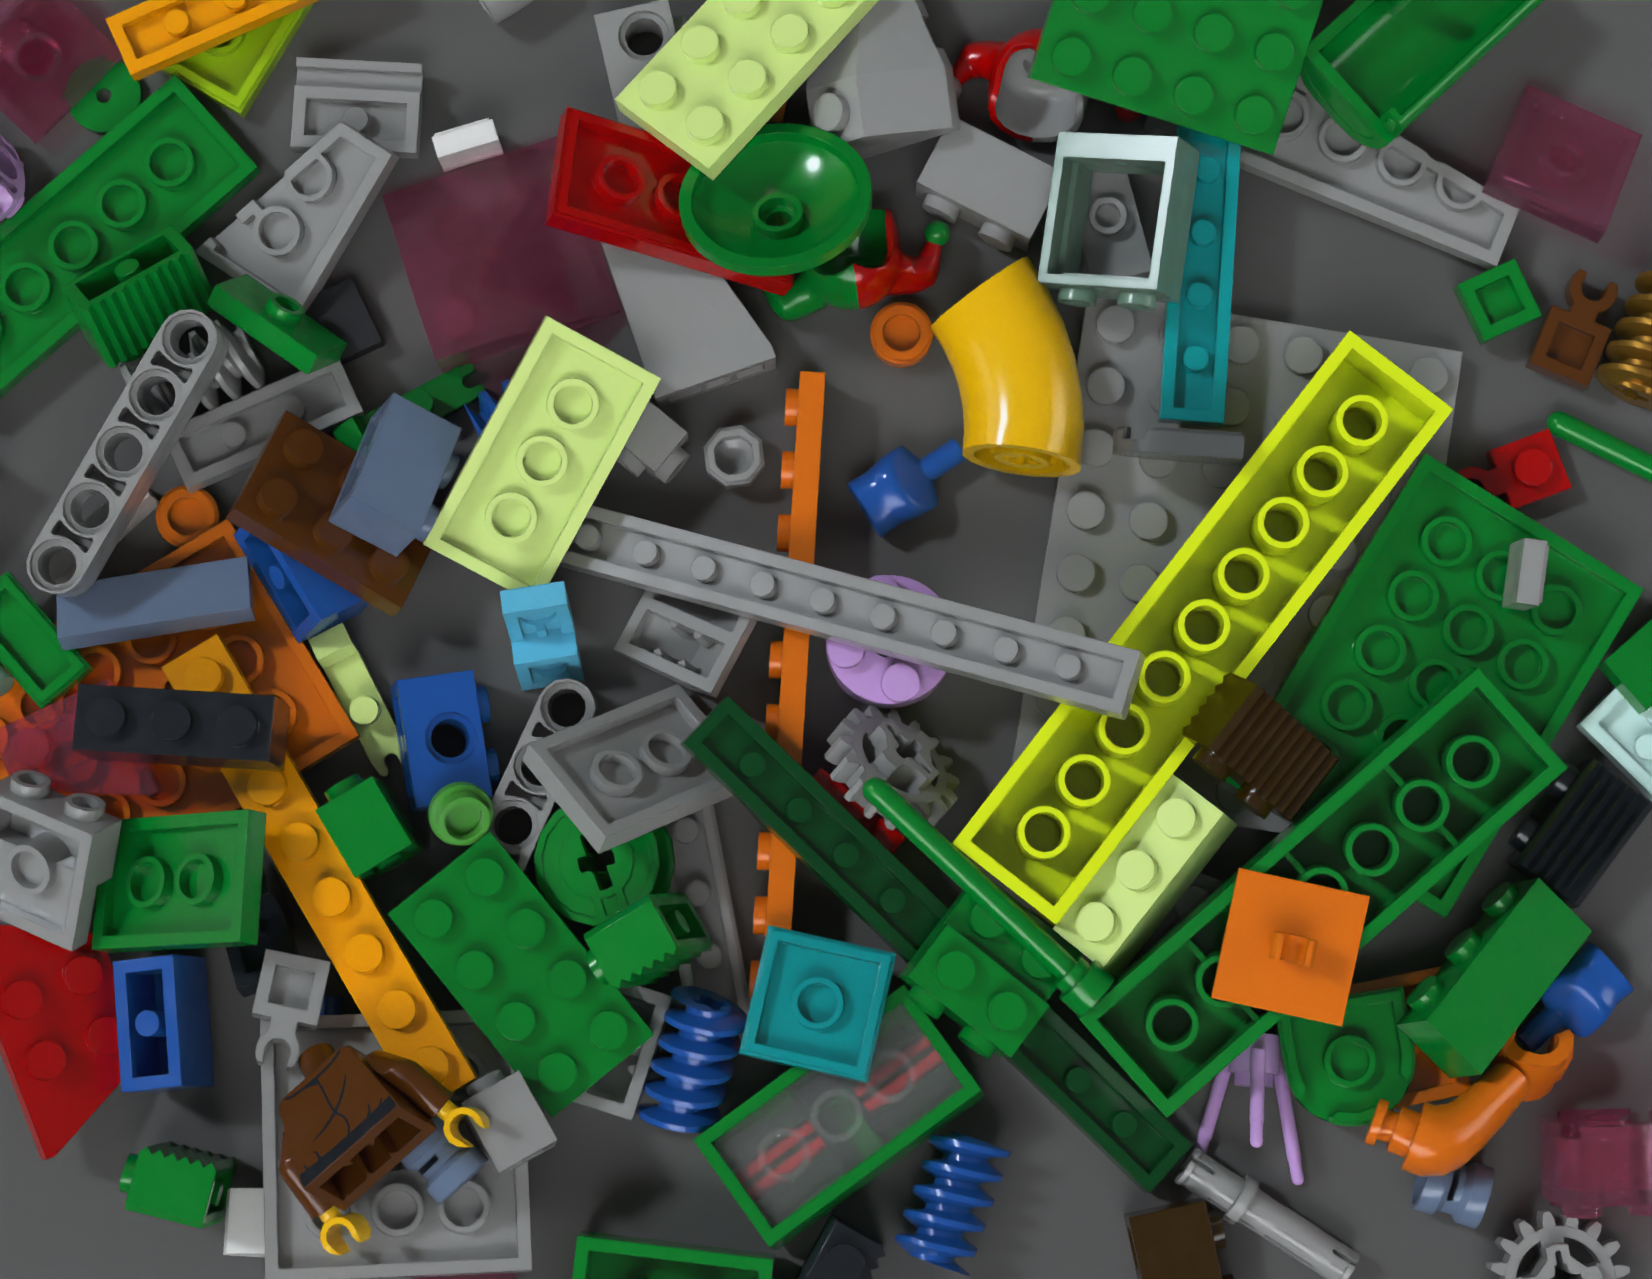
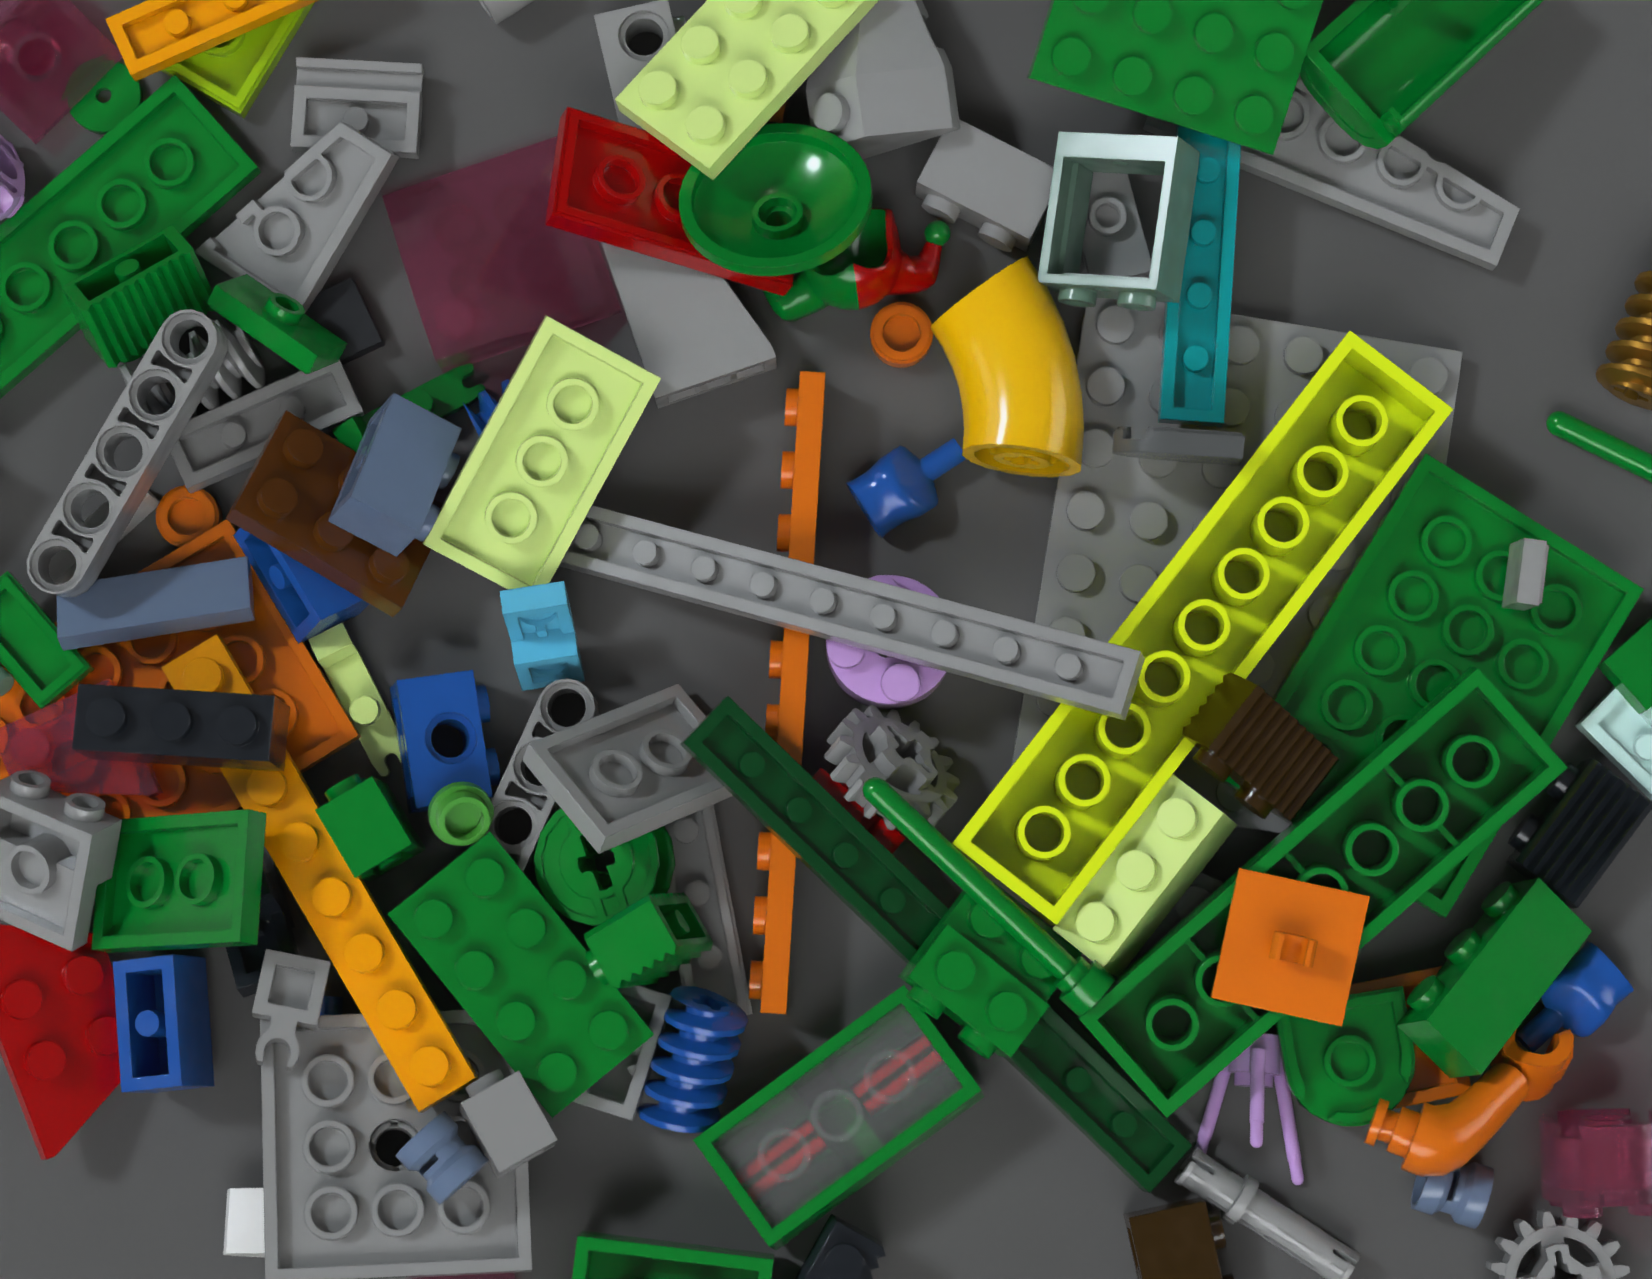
green brick [119,1141,238,1229] -> none
reddish brown torso [279,1043,490,1255] -> none
white tile [432,117,504,172] -> none
light grey slope [614,590,757,698] -> none
light grey brick [616,401,690,484] -> none
light grey tile [703,425,765,489] -> none
teal tile [739,925,896,1084] -> none
blue piece [894,1131,1011,1276] -> none
light grey piece [952,28,1141,142] -> none
green plate [1453,258,1542,346] -> none
red plate [1457,428,1572,510] -> none
clear pink plate [1482,84,1642,244] -> none
reddish brown plate [1525,269,1618,391] -> none

